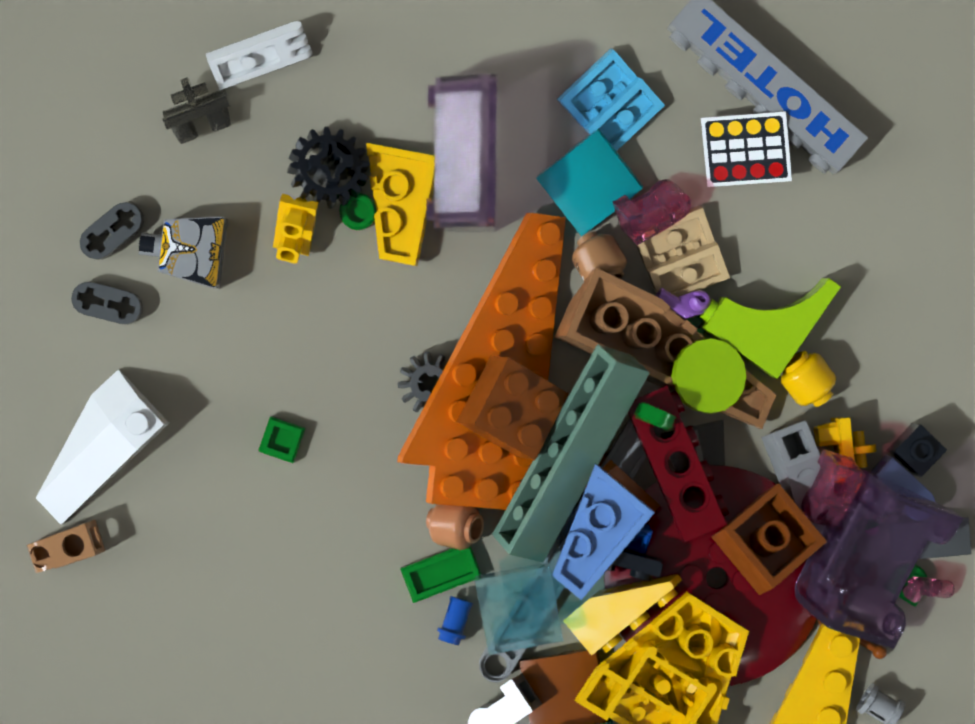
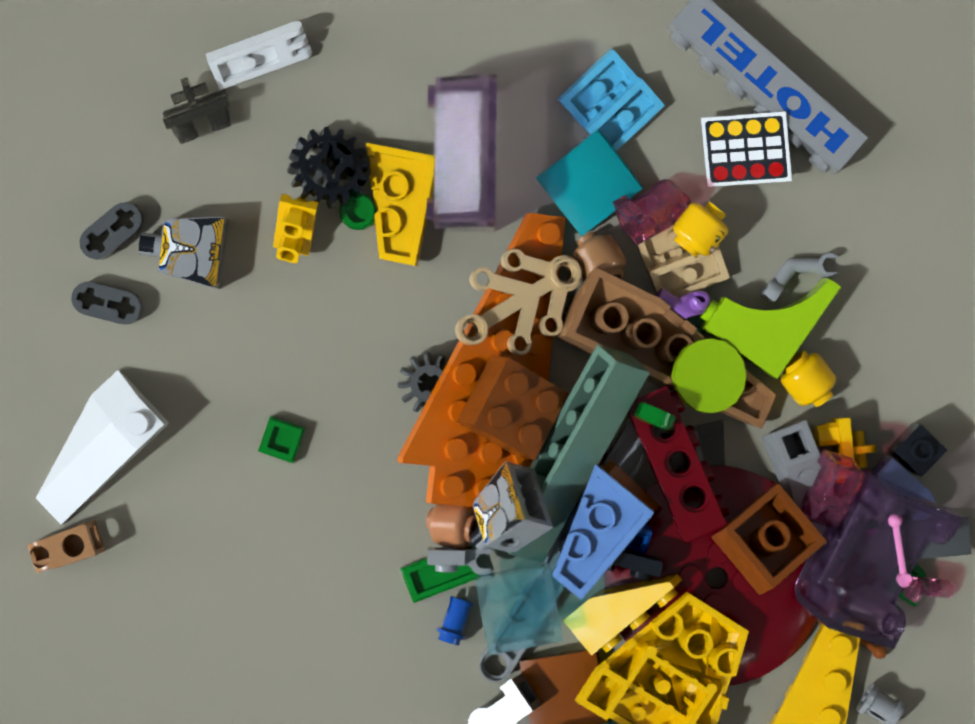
none -> light grey plate [427,547,492,575]
none -> tan plant [455,249,582,356]
none -> light grey torso [470,461,553,553]
none -> yellow head [673,201,729,258]
none -> light grey arm [760,253,838,303]
none -> bright pink hinge [888,513,913,588]

